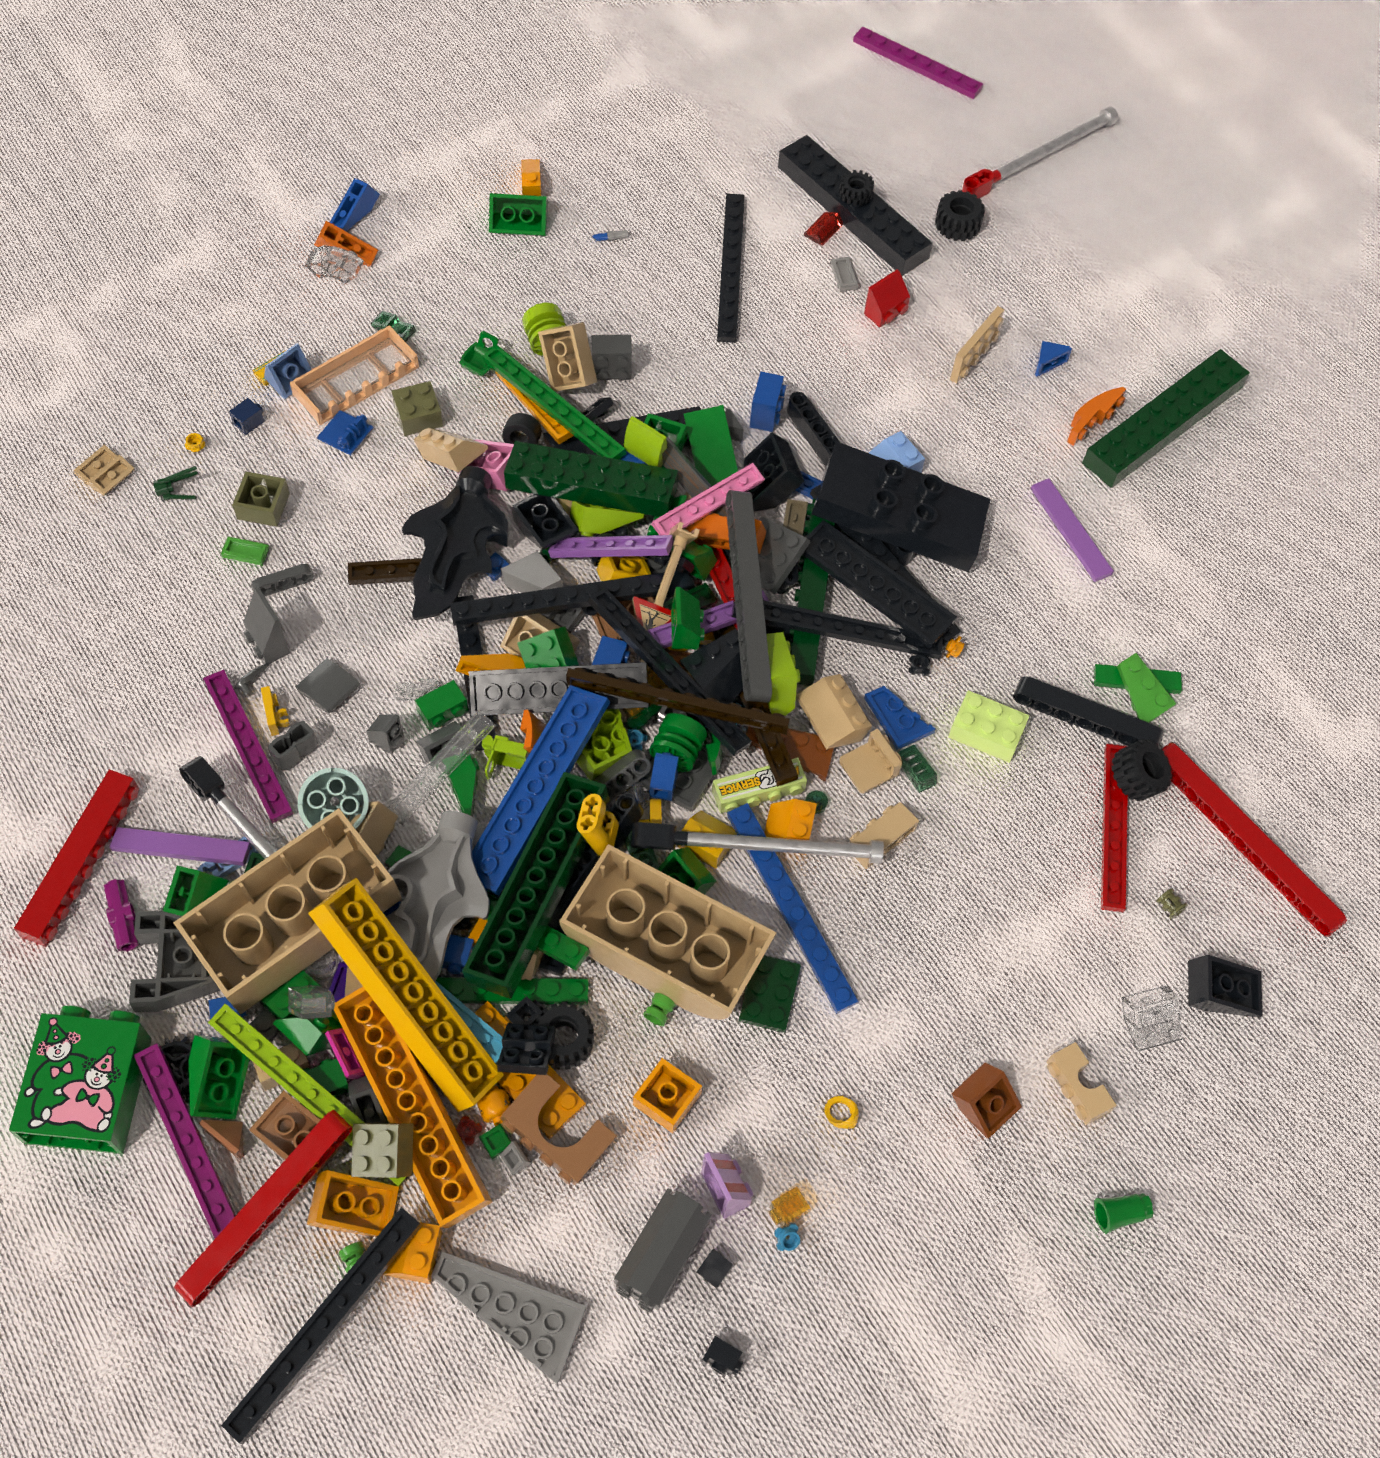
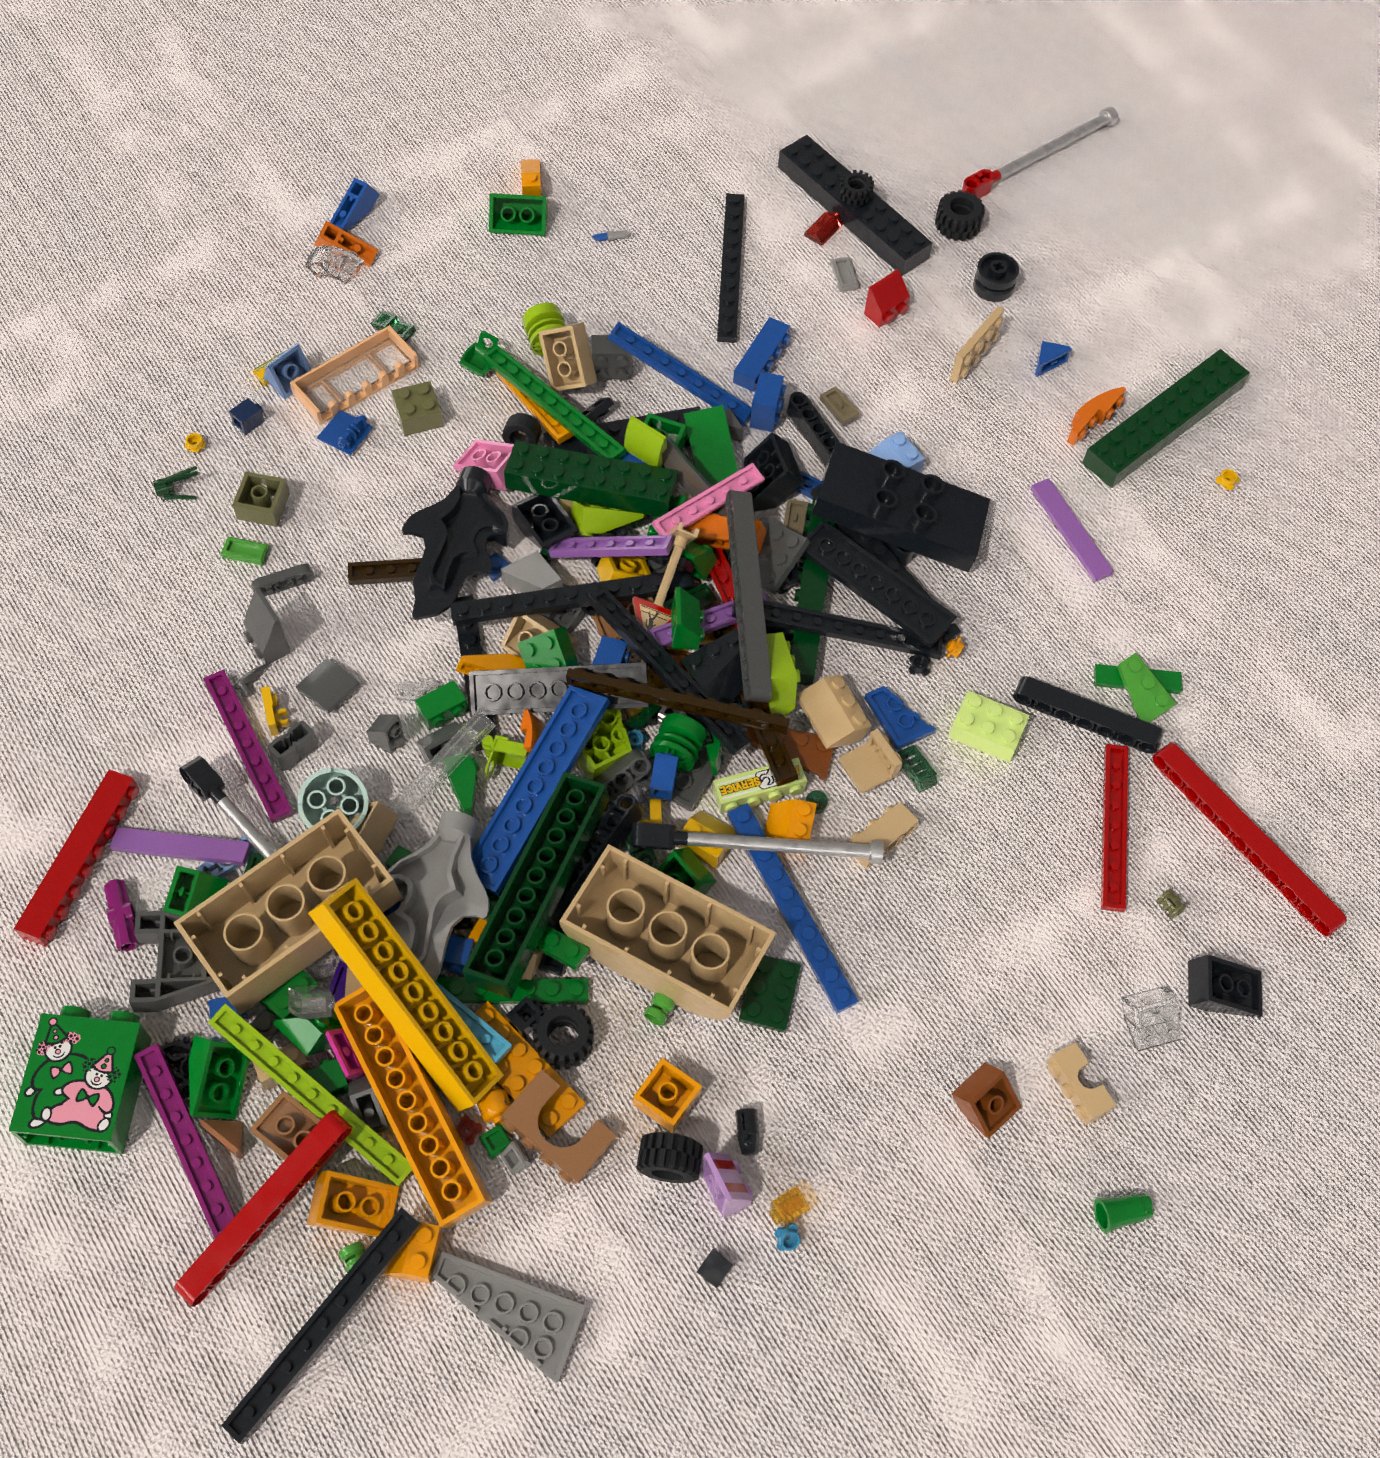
tan slope [74,444,135,496] -> none
brick [351,1123,414,1178] -> none
tan slope [413,428,488,472] -> none
black slope [497,1023,556,1075] -> none
yellow connector [577,794,619,856] -> none
dark grey brick [614,1188,712,1313] -> none
black brick [701,1336,744,1376] -> none
yellow piece [824,1096,859,1129] -> none
magenta plate [853,26,983,99] -> none
black tyre [1112,740,1172,801] -> none
none -> blue tile [607,322,751,426]
none -> black tyre [636,1132,703,1183]
none -> blue brick [733,317,791,392]
none -> black hinge [735,1108,760,1156]
none -> dark tan plate [819,386,860,426]
none -> black wheel [973,252,1019,302]
none -> yellow plate [1215,469,1240,490]

